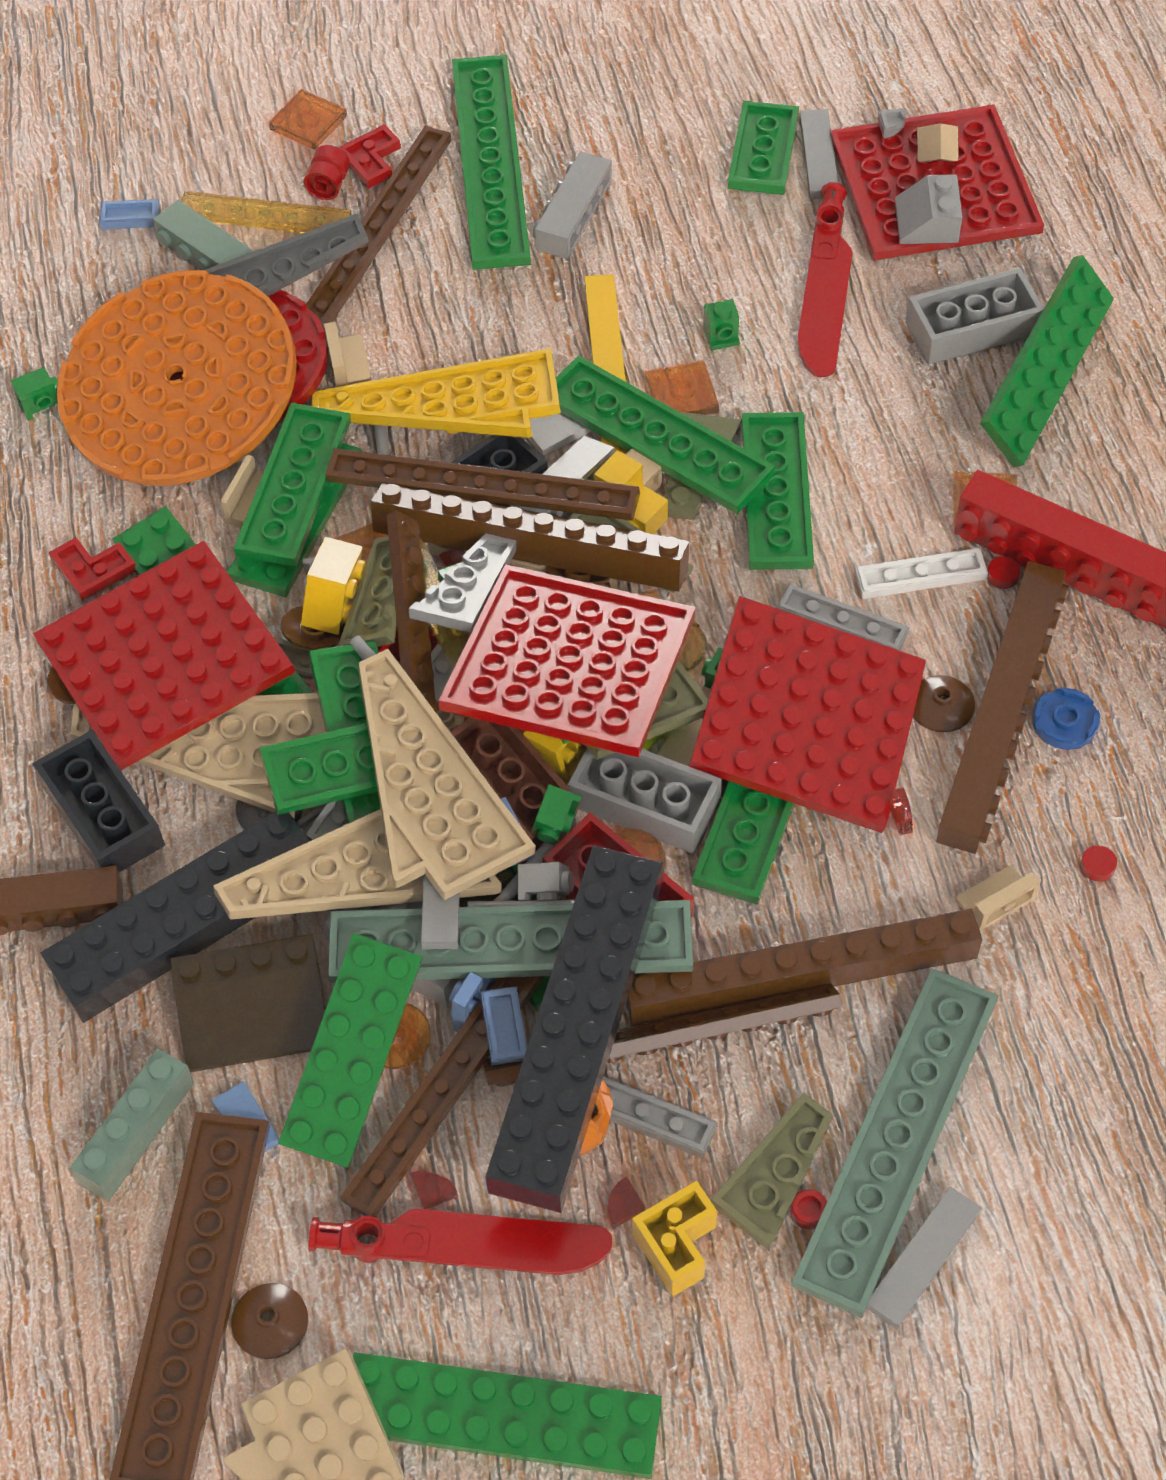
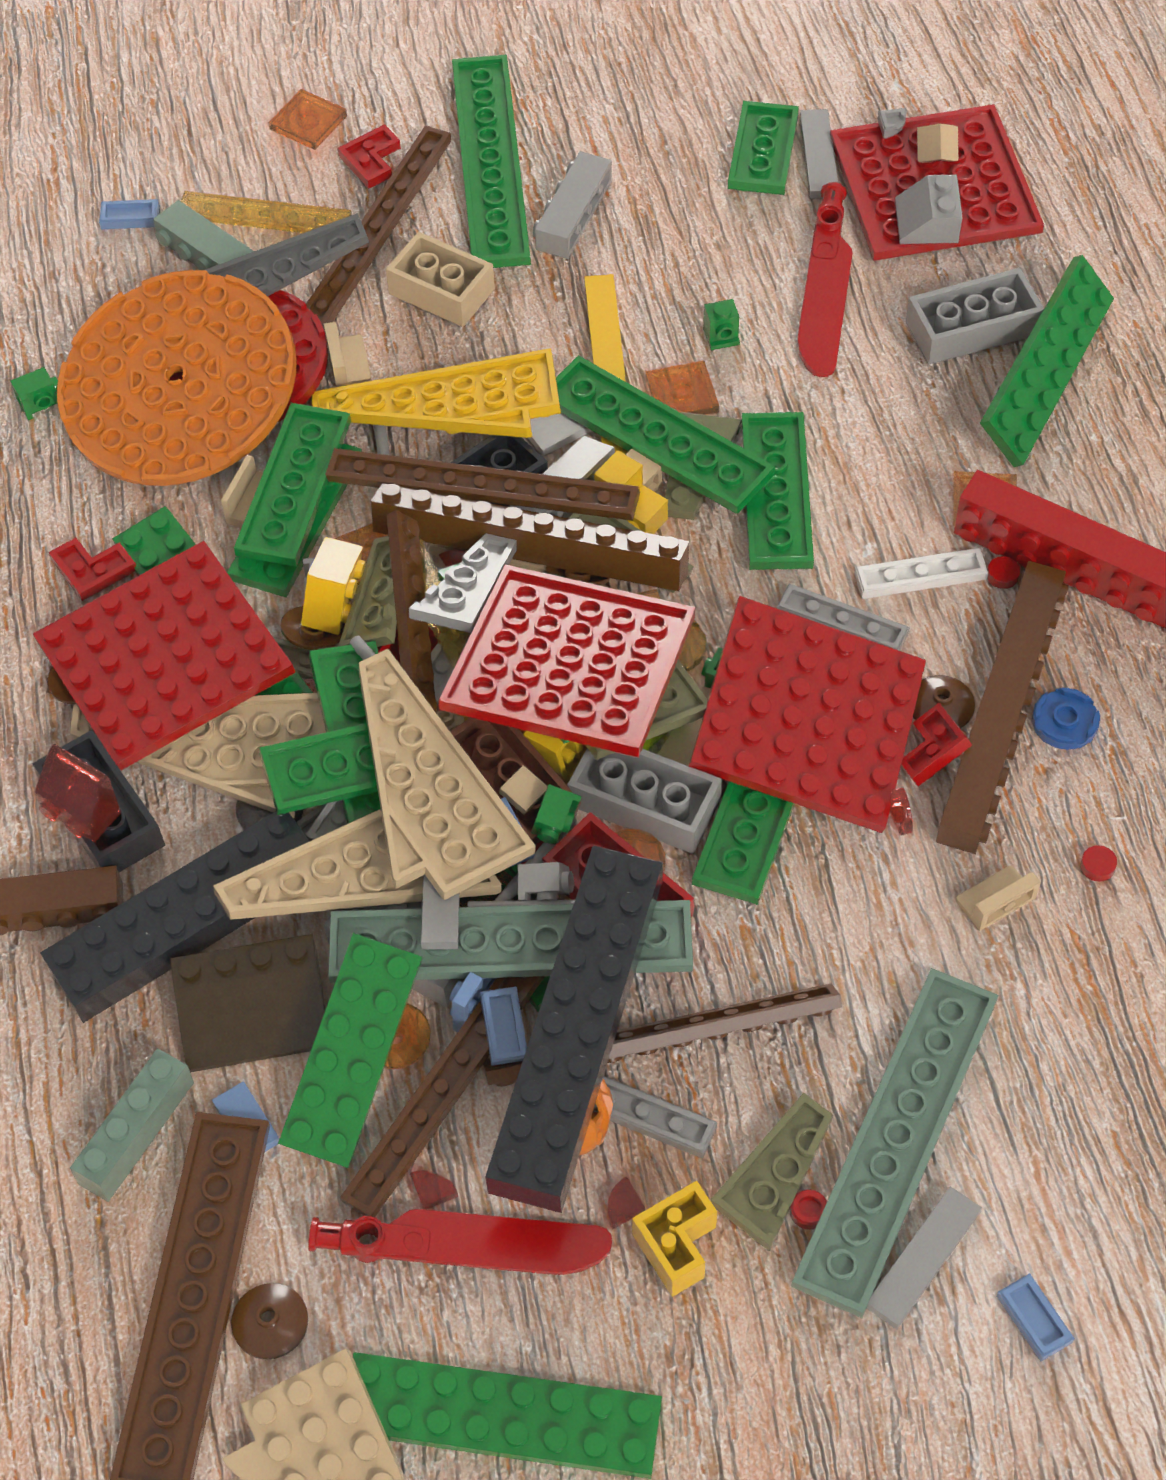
red wheel [303,145,350,200] -> none
reddish brown brick [626,908,982,1026] -> none
none -> clear red slope [34,744,121,842]
none -> tan brick [386,231,495,327]
none -> tan tile [499,765,547,815]
none -> red plate [901,703,972,786]
none -> medium blue tile [997,1273,1075,1361]

